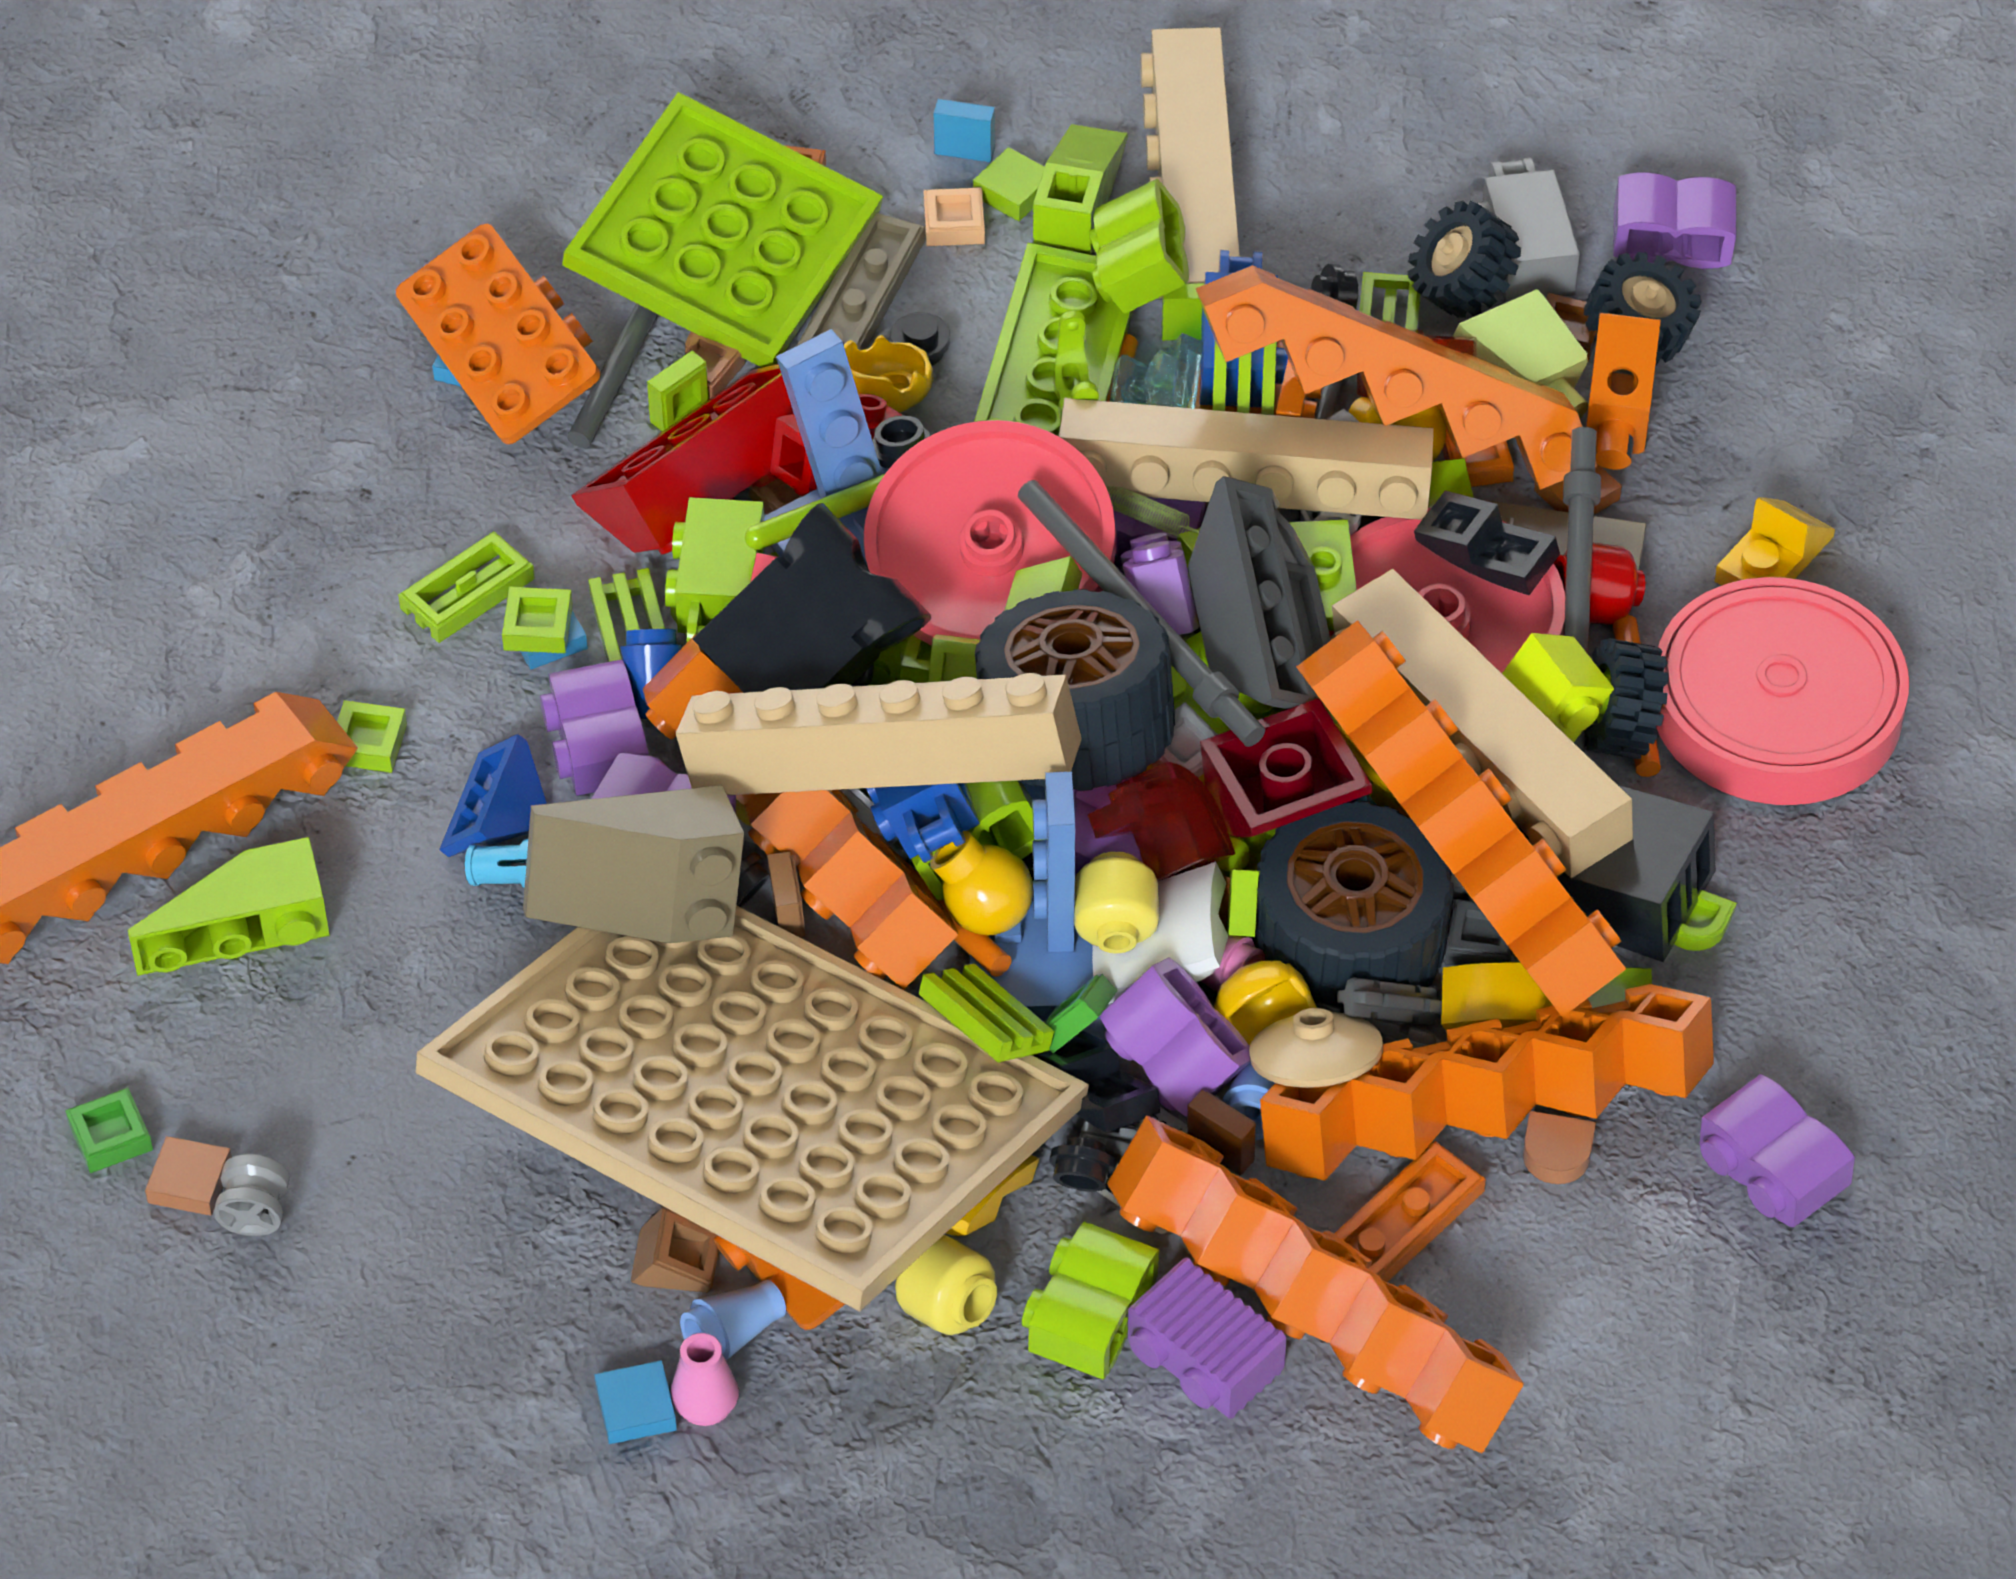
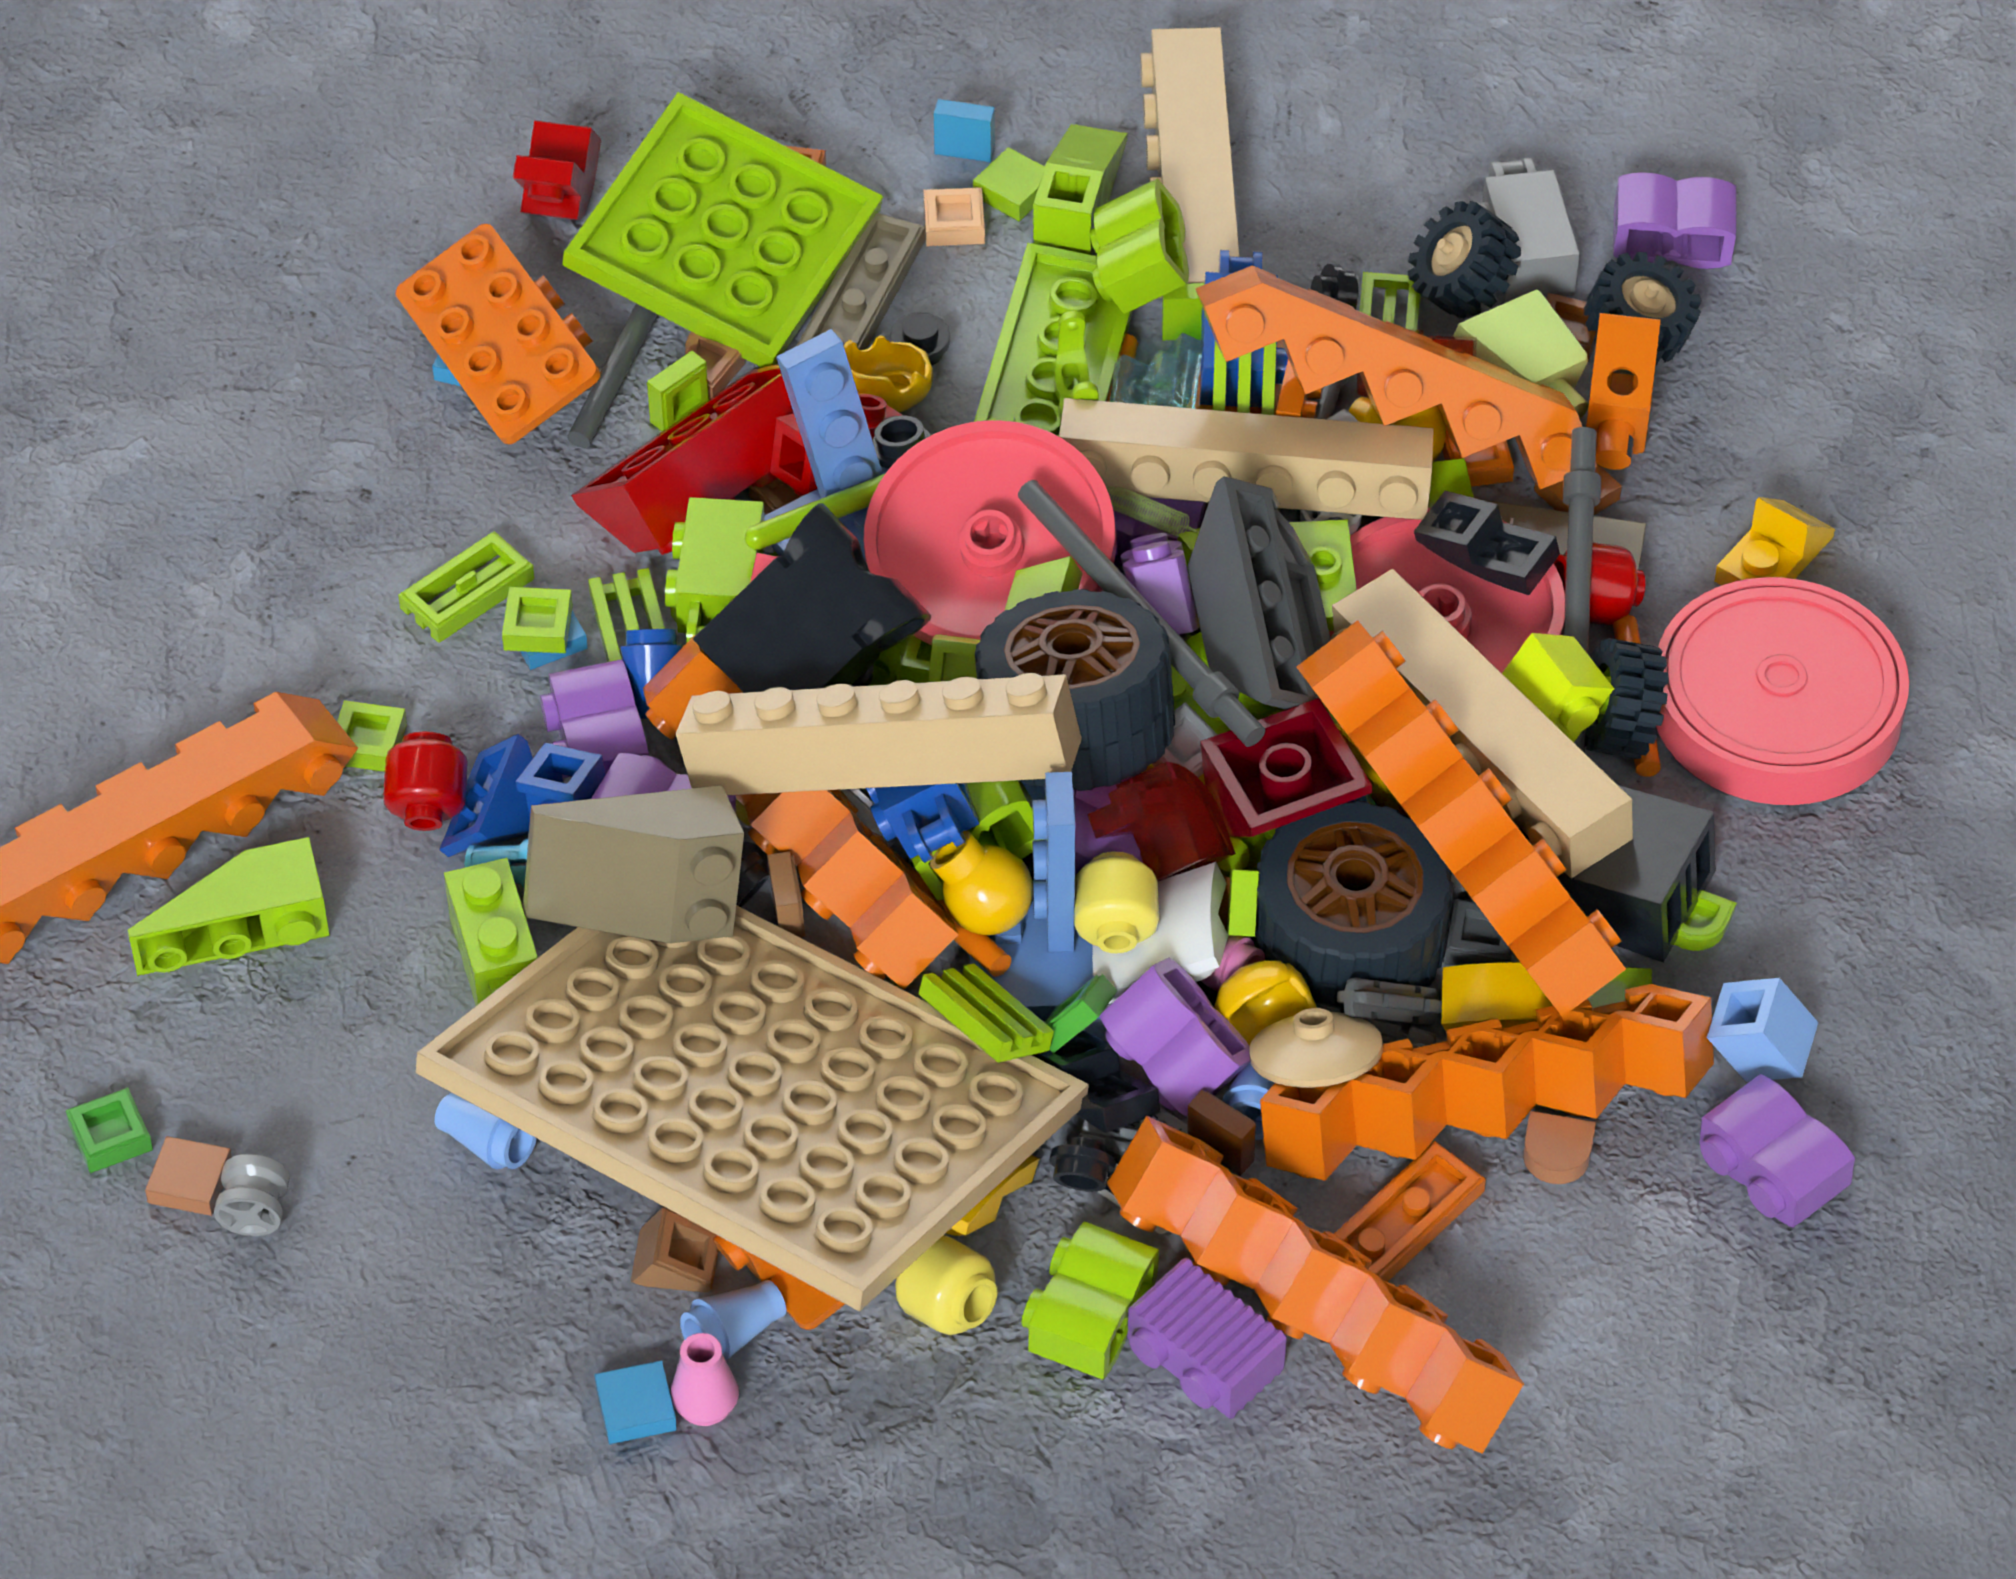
none -> red head [383,731,468,831]
none -> light blue cone [435,1093,537,1170]
none -> lime brick [444,858,538,1006]
none -> red brick [513,120,601,220]
none -> blue brick [516,743,605,817]
none -> light blue brick [1707,978,1818,1082]

